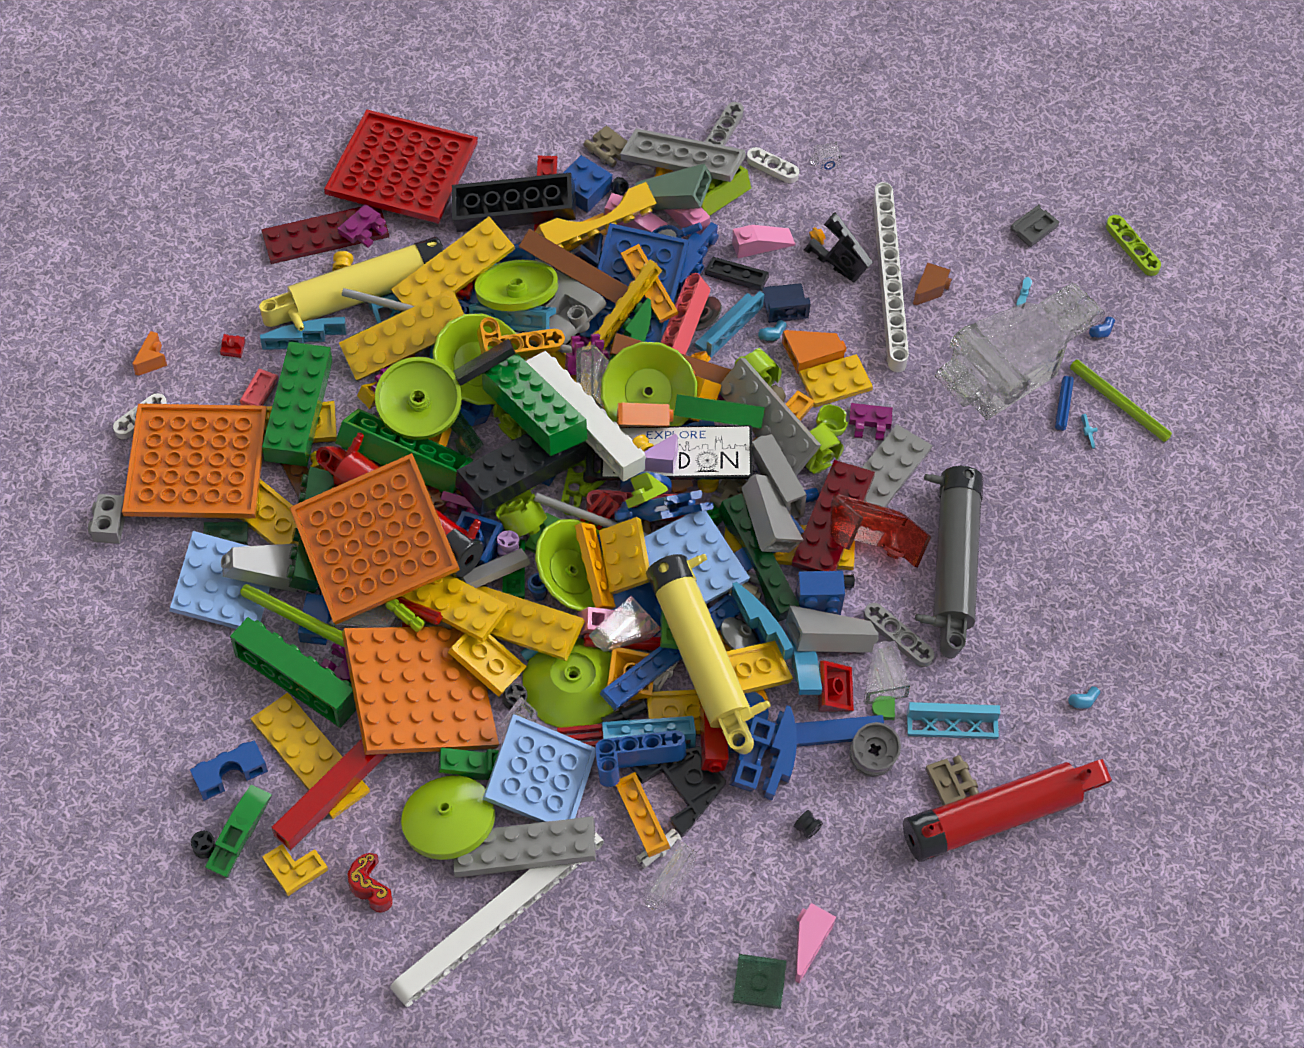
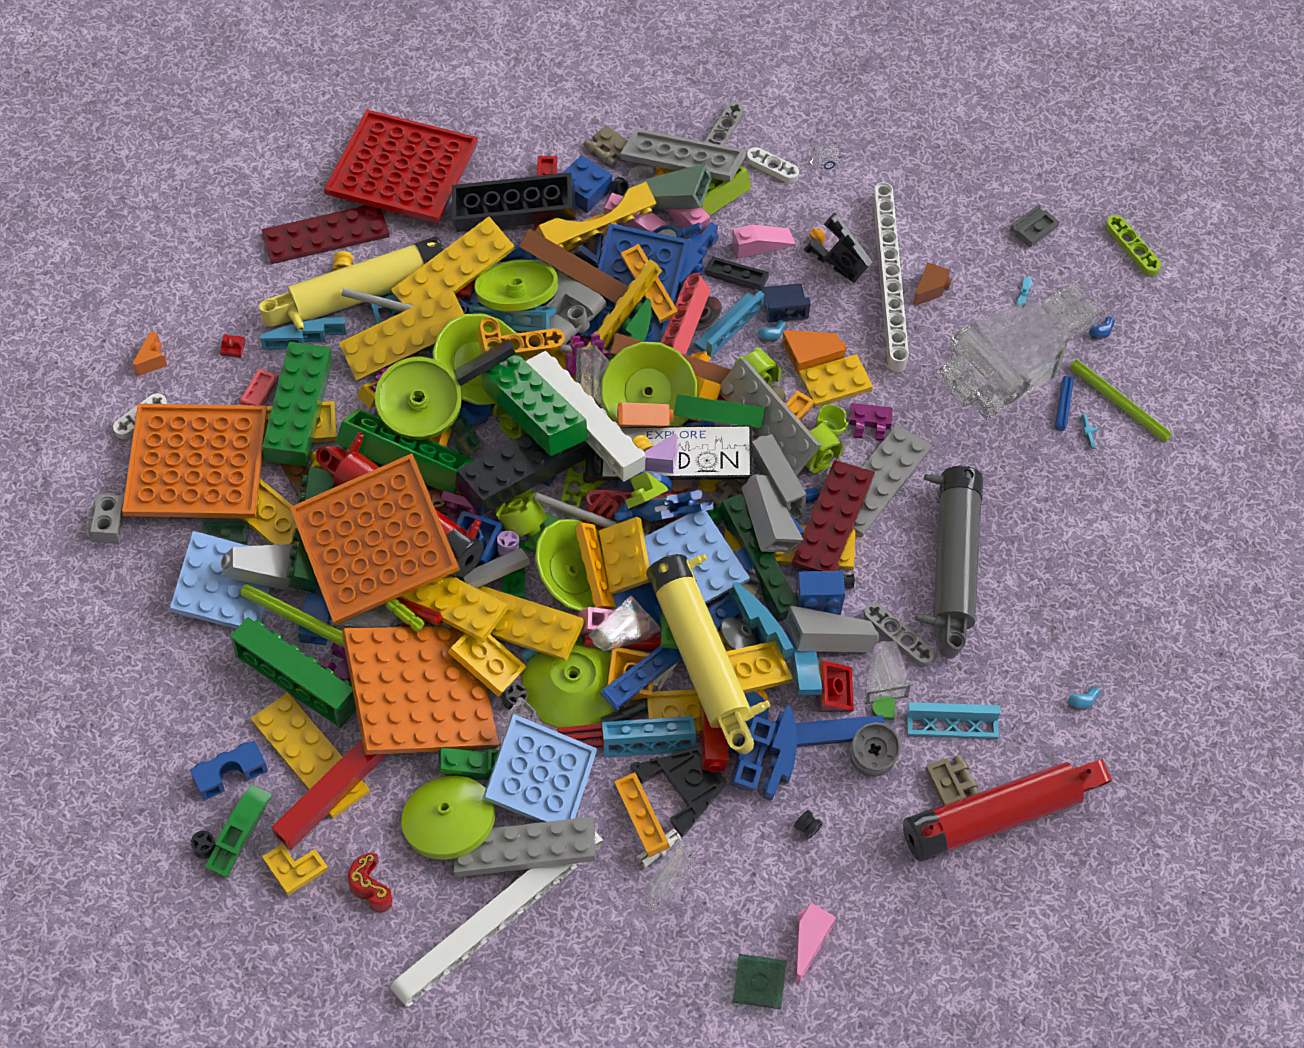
magenta plate [338,204,387,248] -> none
blue cone [527,573,548,601] -> none
blue beam [595,731,687,787] -> none
clear red windscreen [830,494,932,568] -> none

